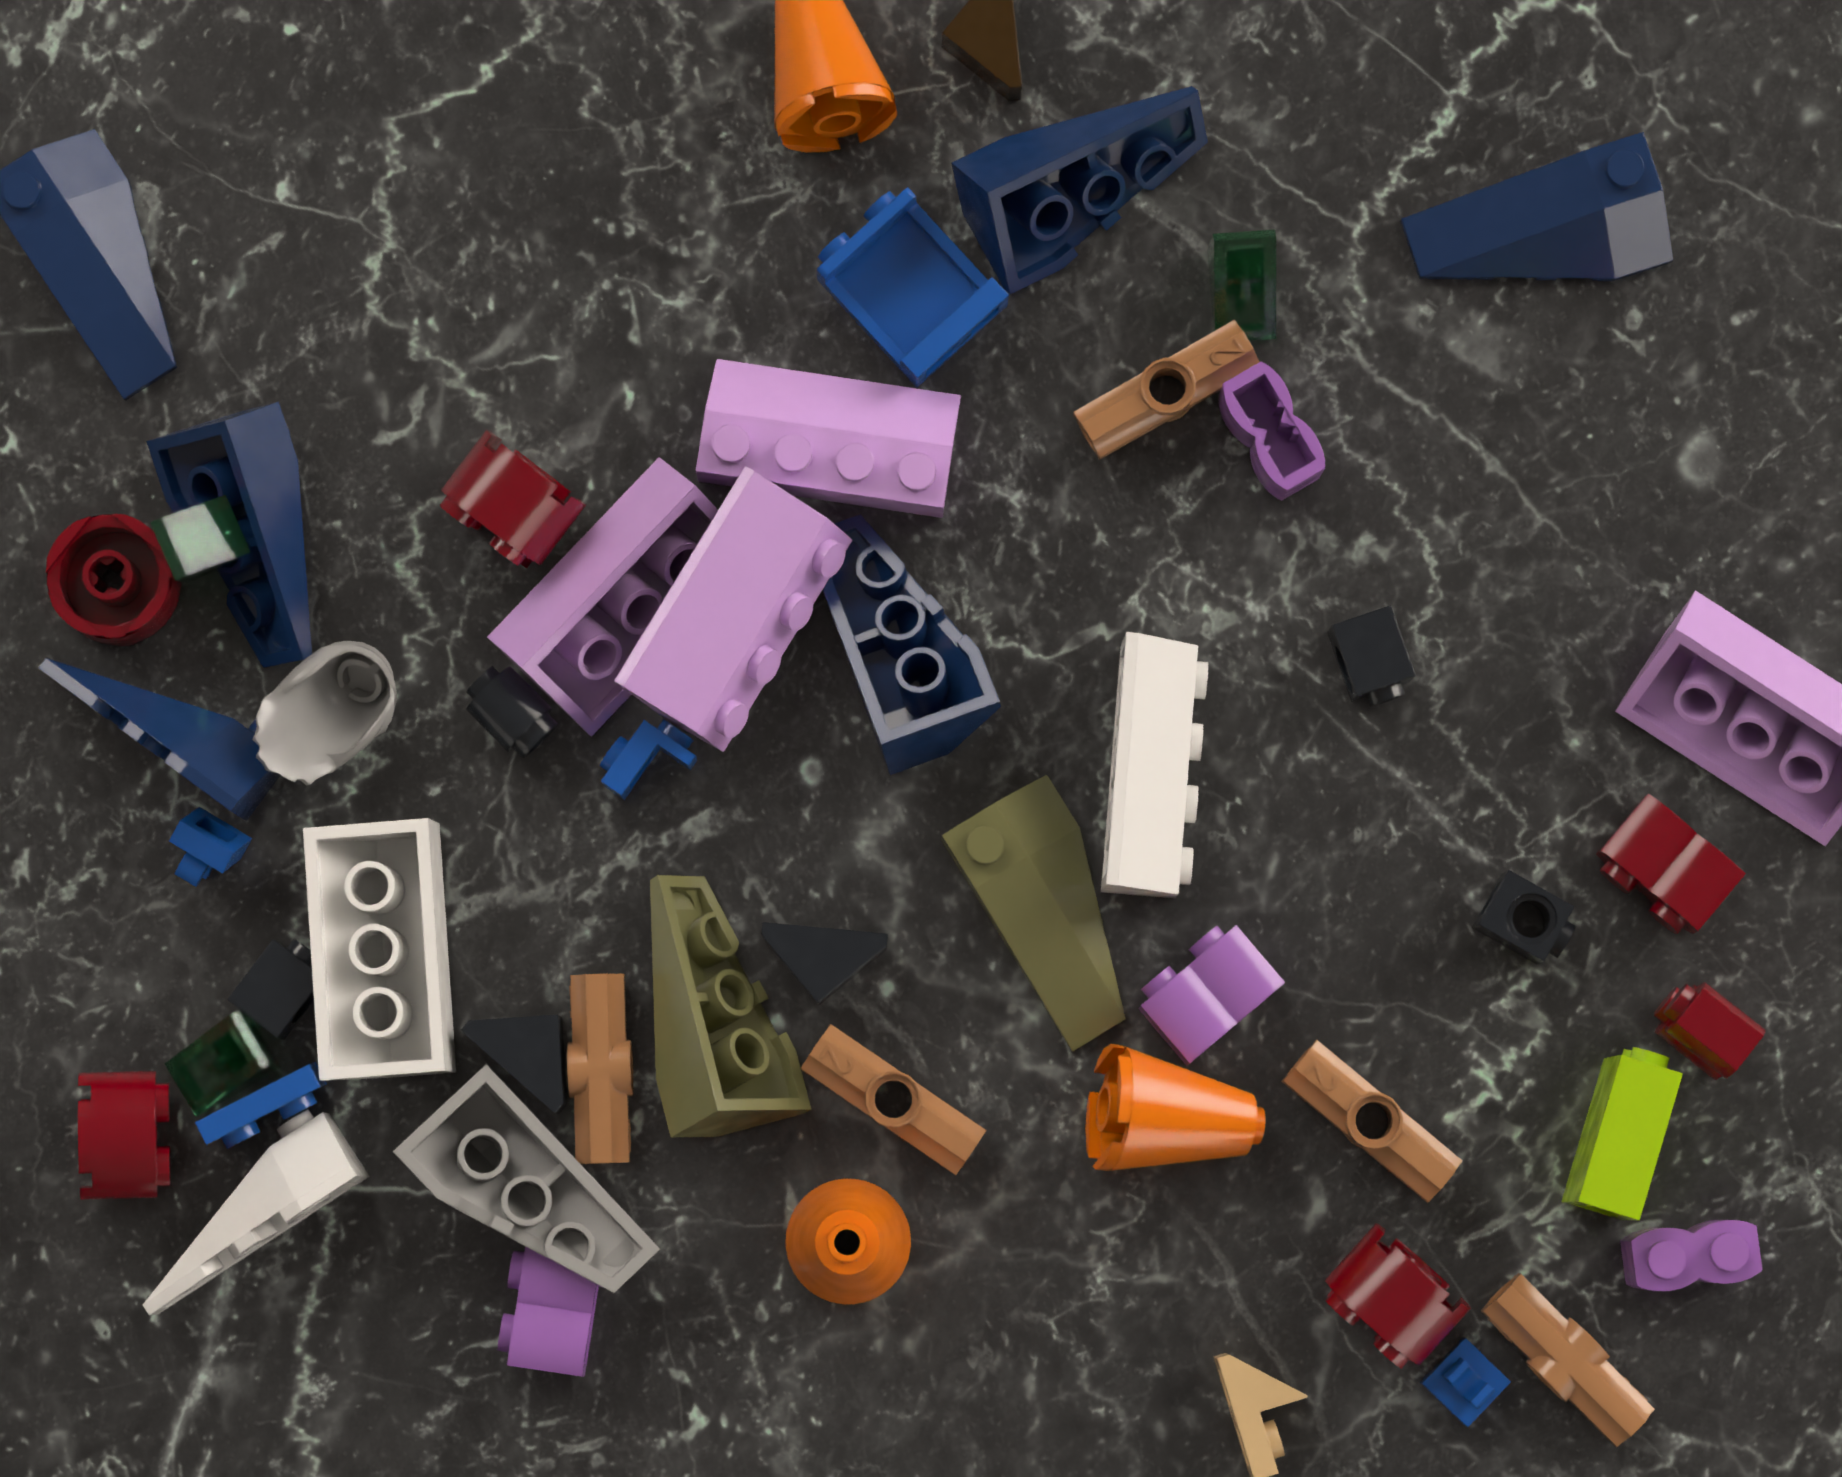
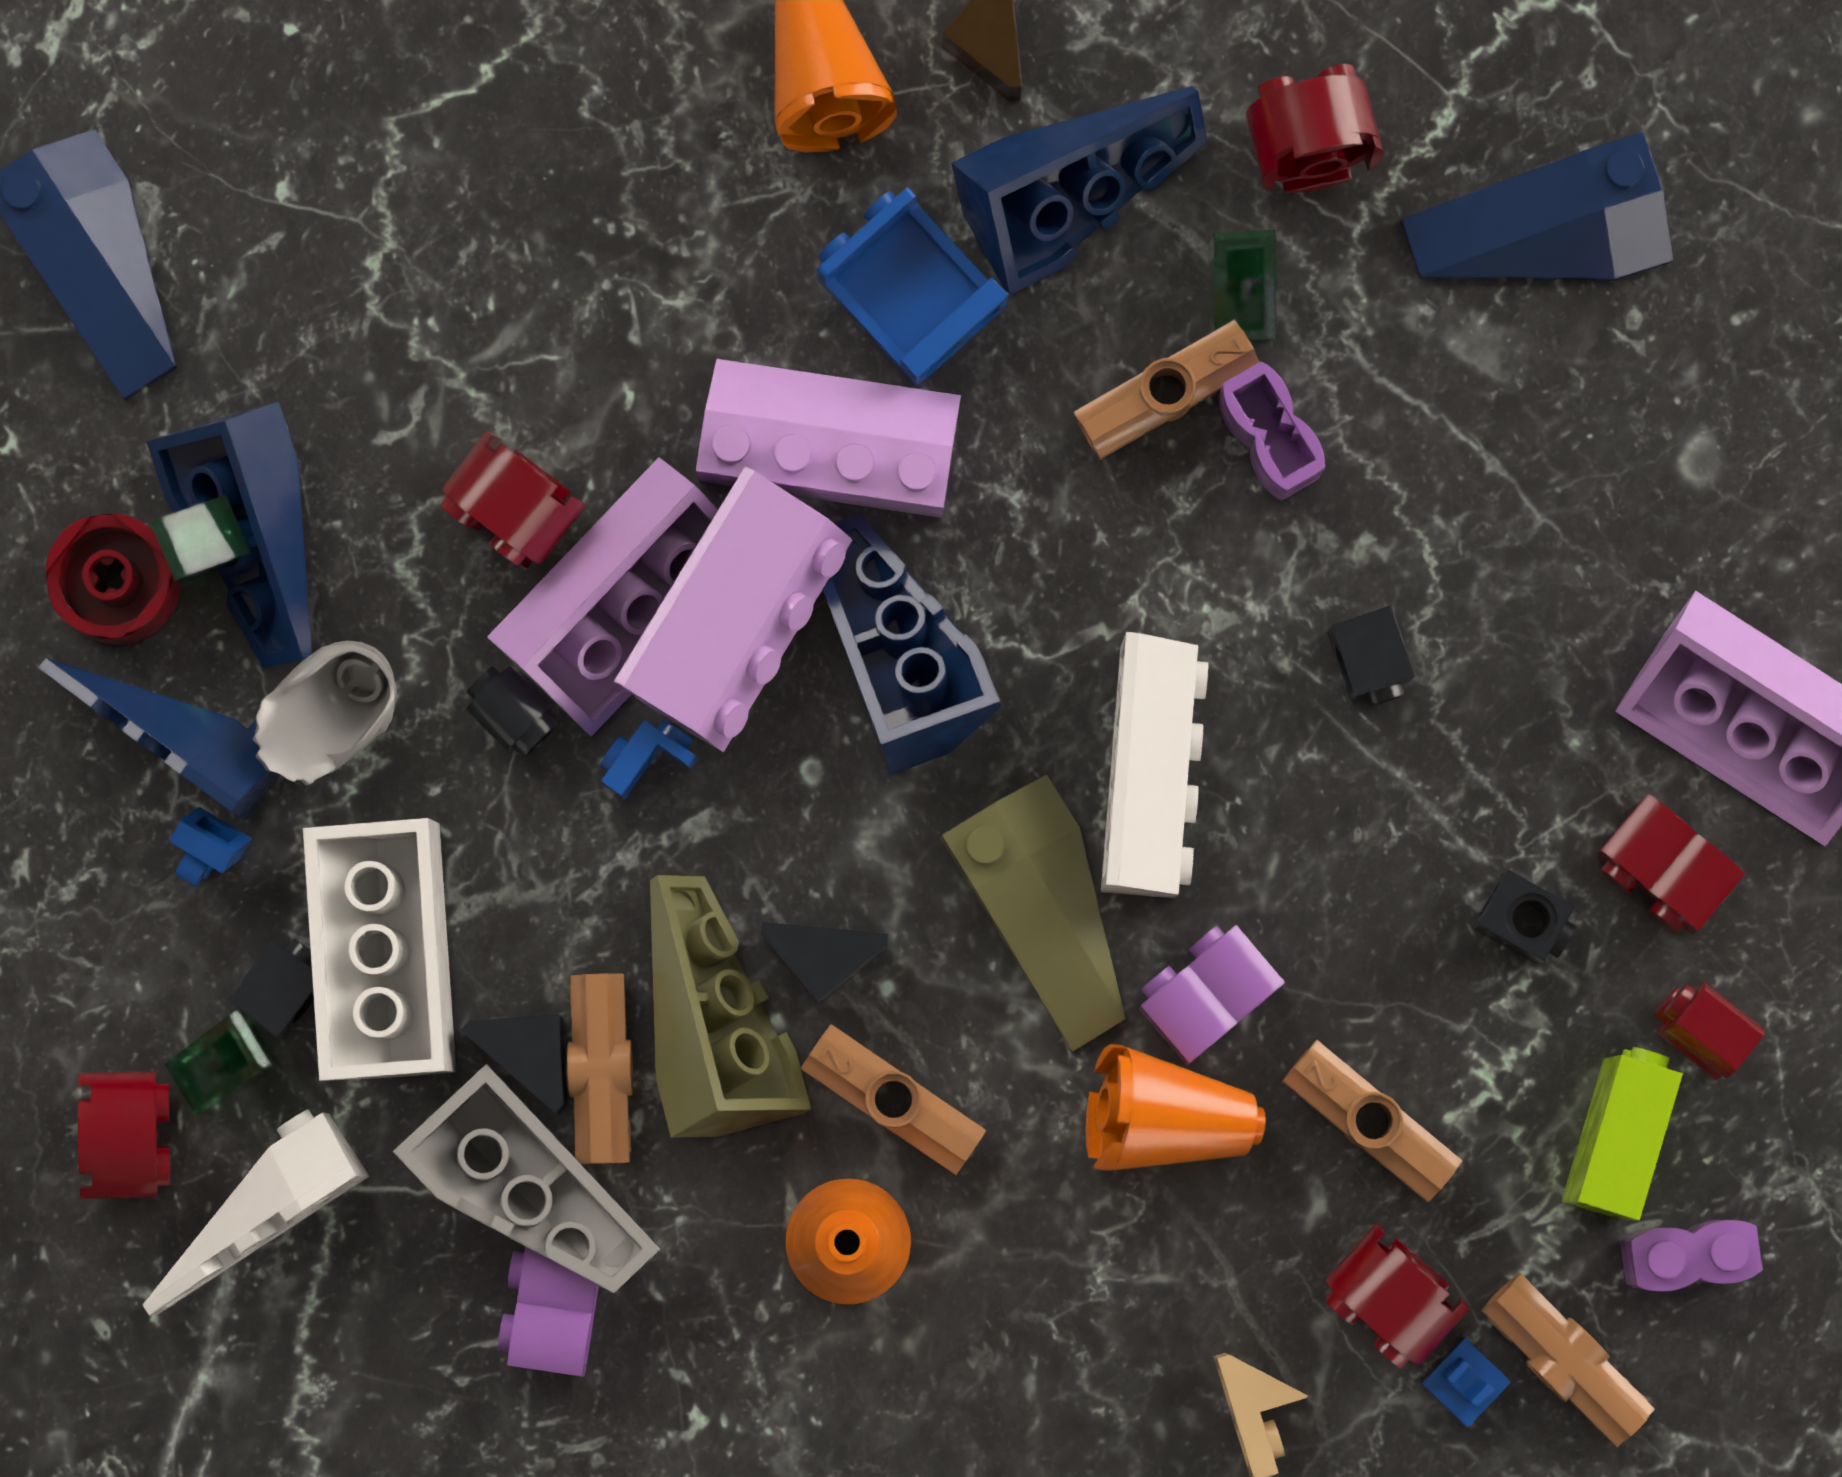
blue plate [195,1062,328,1149] -> none
none -> dark red brick [1245,64,1384,193]

